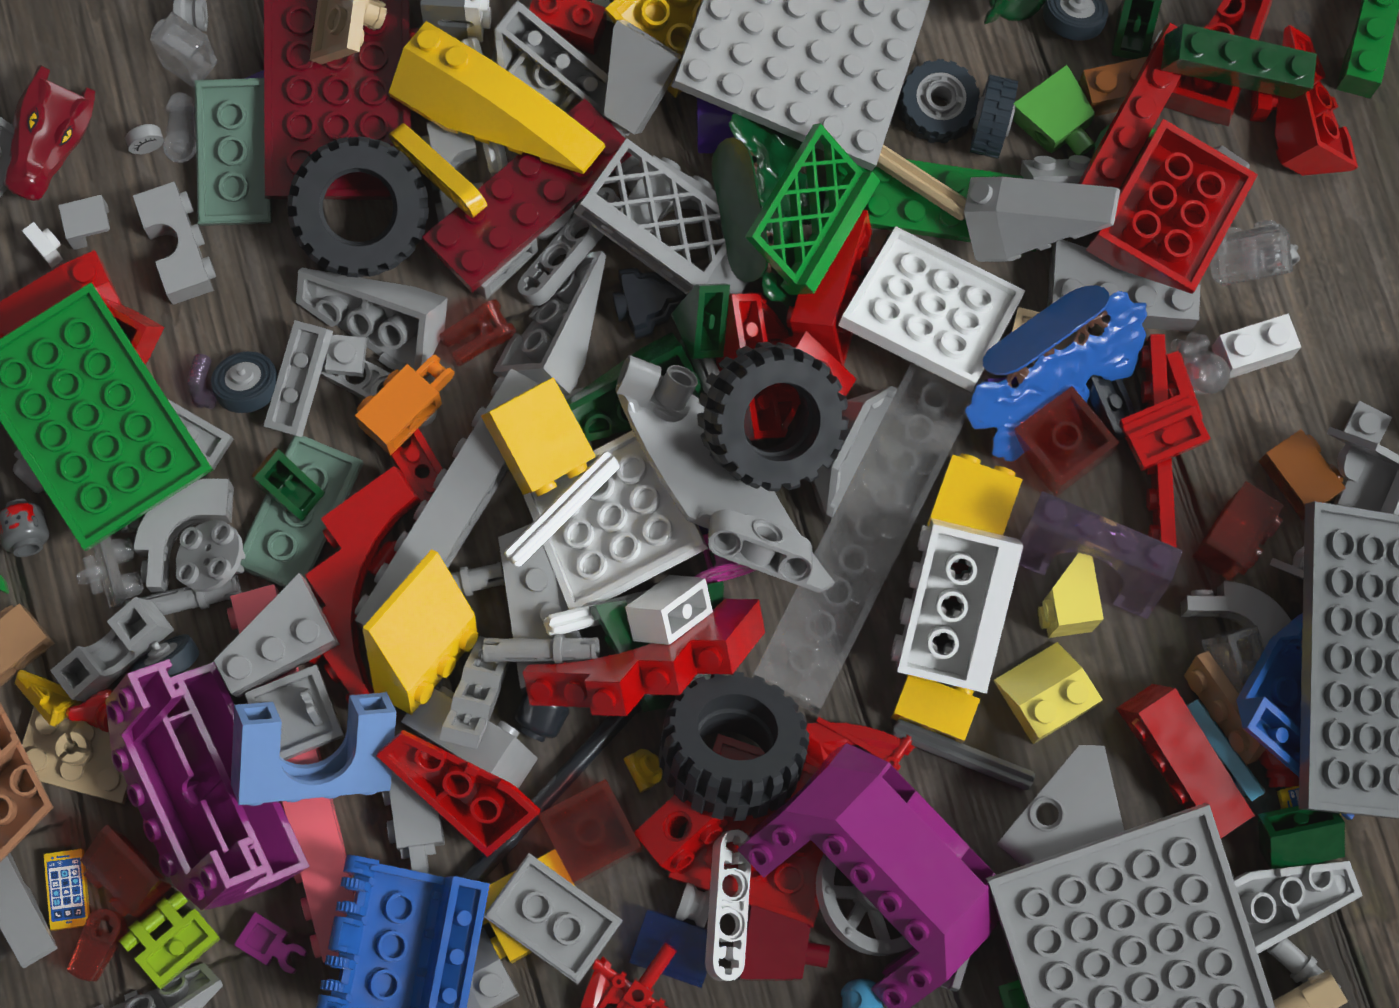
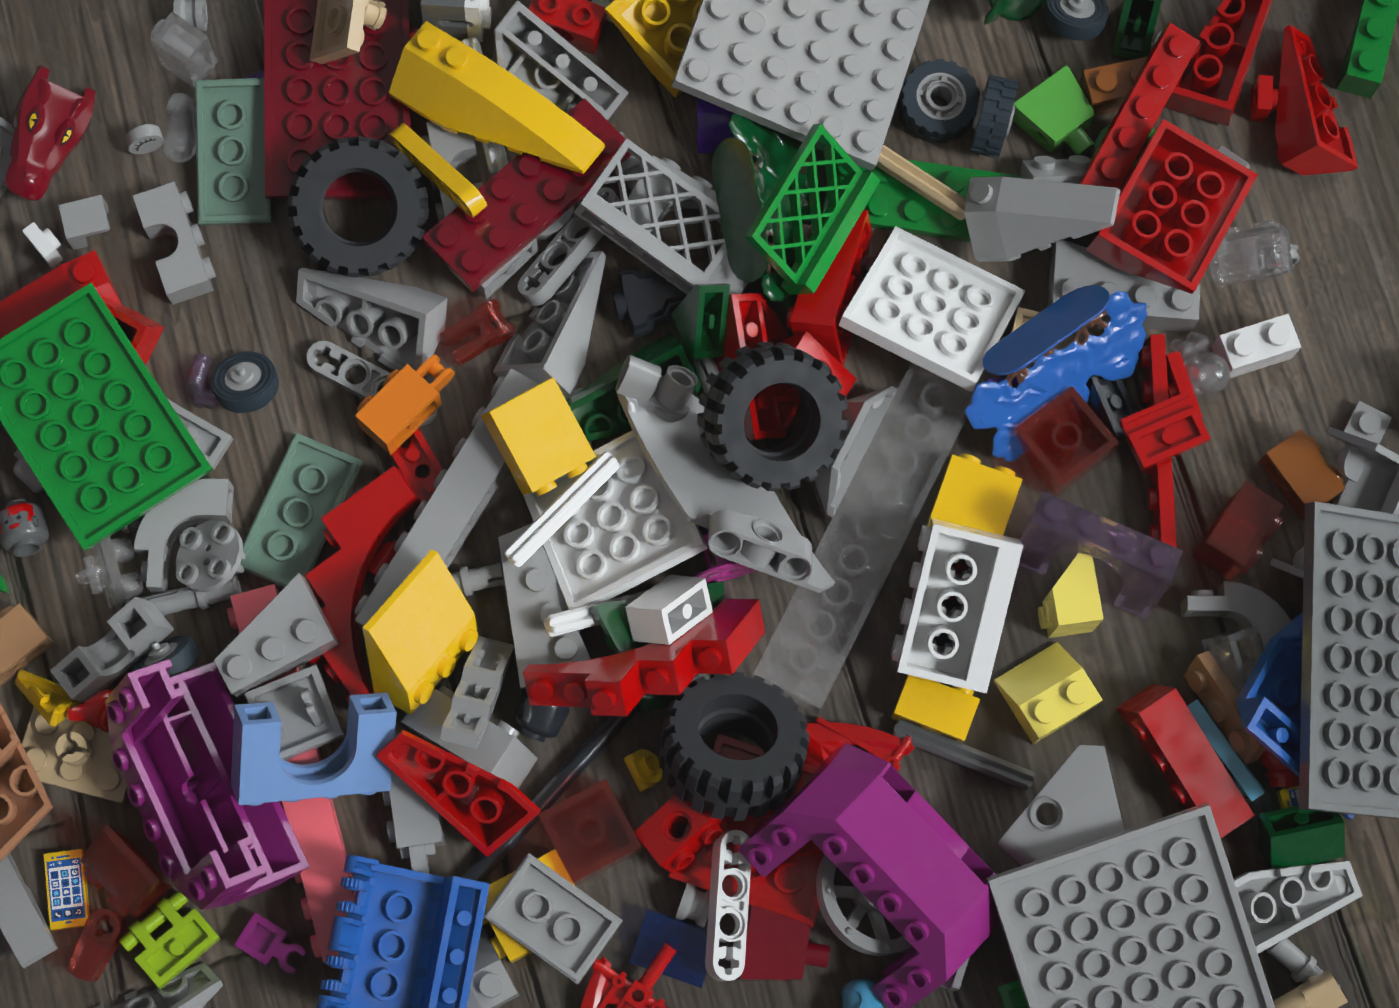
dark green slope [251,447,325,521] -> none
light grey plate [264,320,333,437] -> none
light grey plate [325,334,367,377] -> none
light grey pin [483,635,600,664] -> none
light grey slope [604,20,682,136] -> none
dark green brick [1161,23,1317,99] -> none

